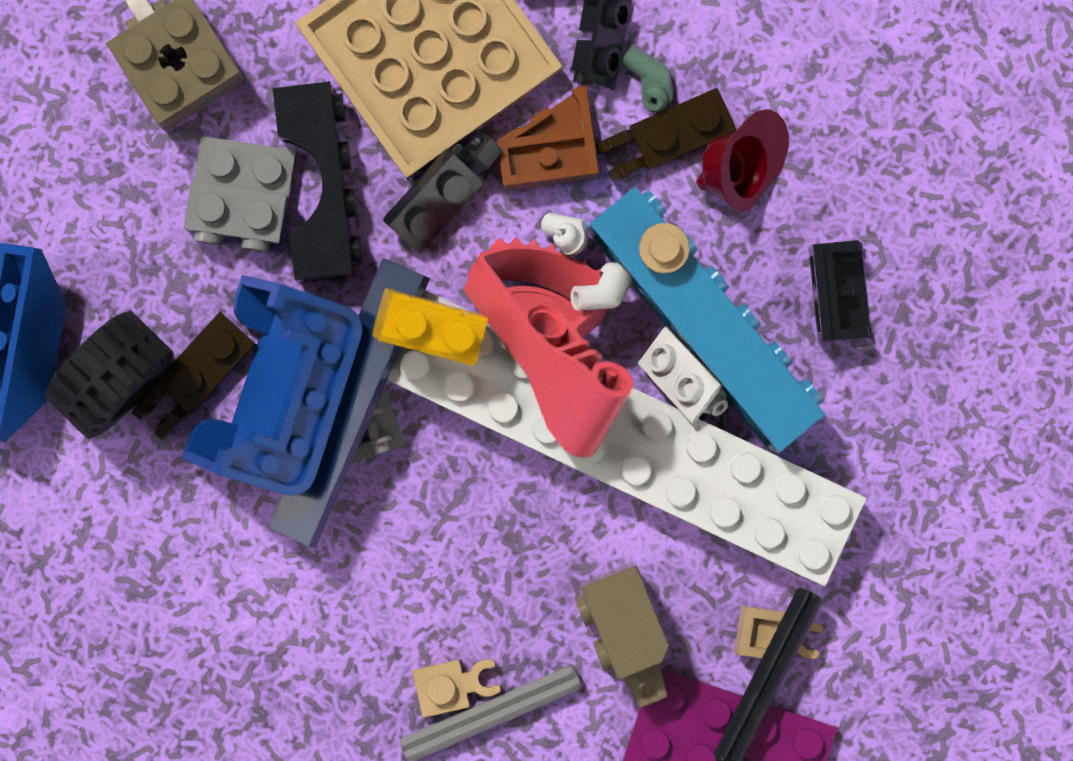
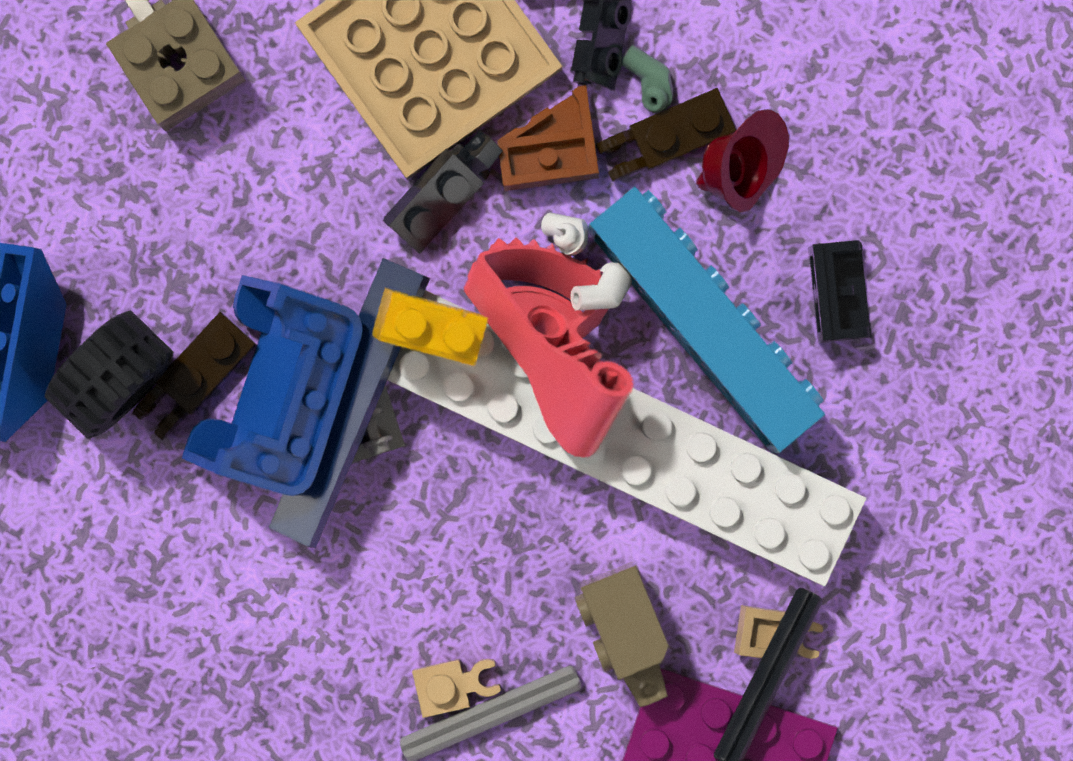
light grey plate [183,136,297,253] -> none
black arch [272,81,363,284] -> none
white hinge [638,326,728,424] -> none
tan plate [639,223,689,273] -> none

